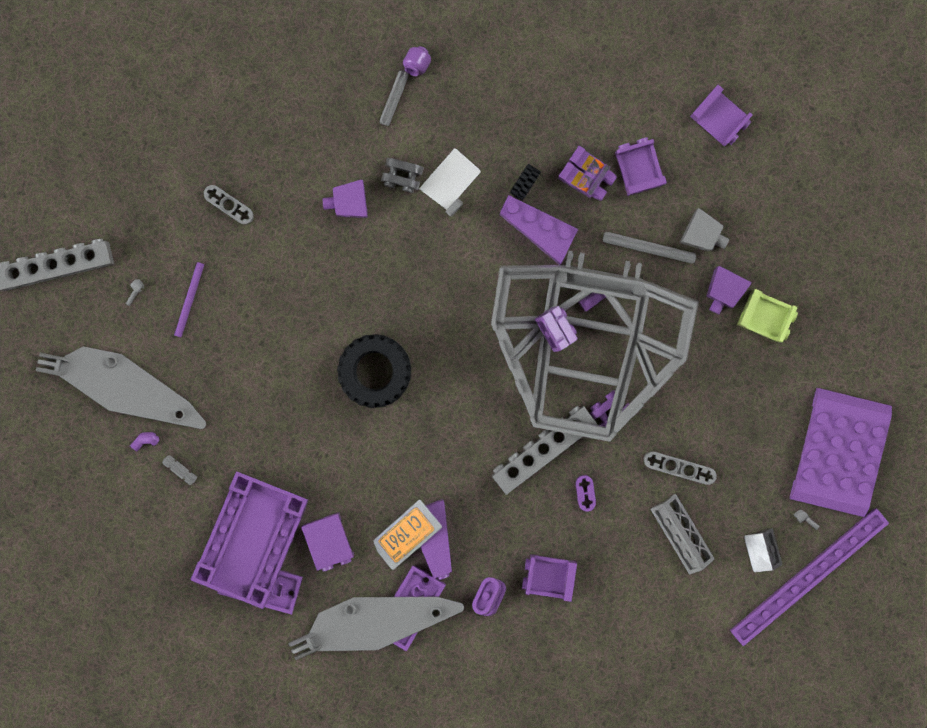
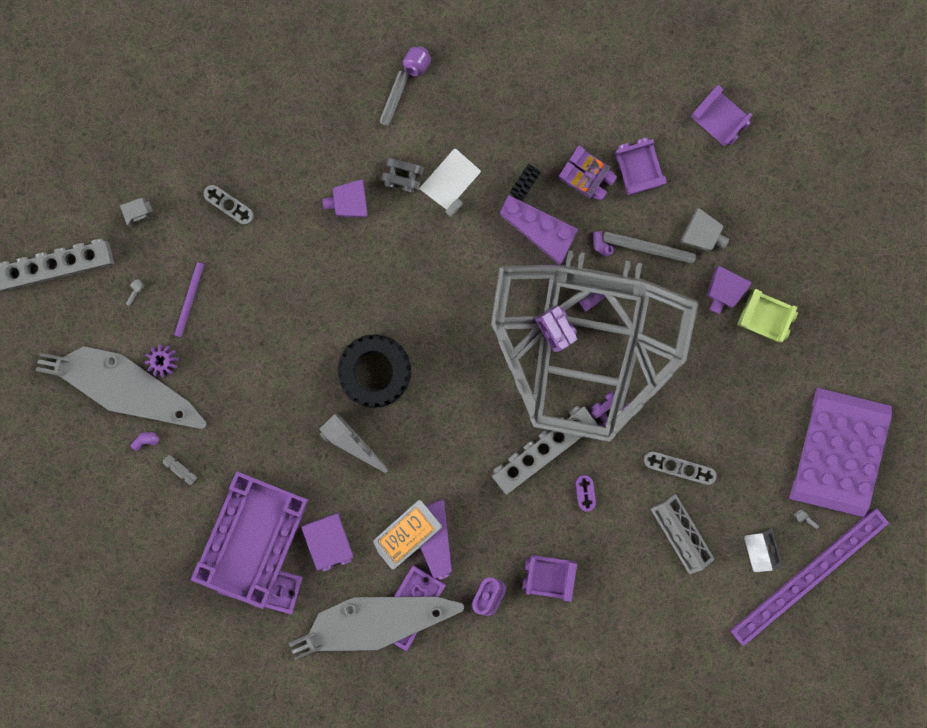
none -> light grey window [120,198,153,227]
none -> medium lavender gear [145,345,179,377]
none -> light grey wedge [319,413,389,473]
none -> medium lavender arm [593,231,614,256]

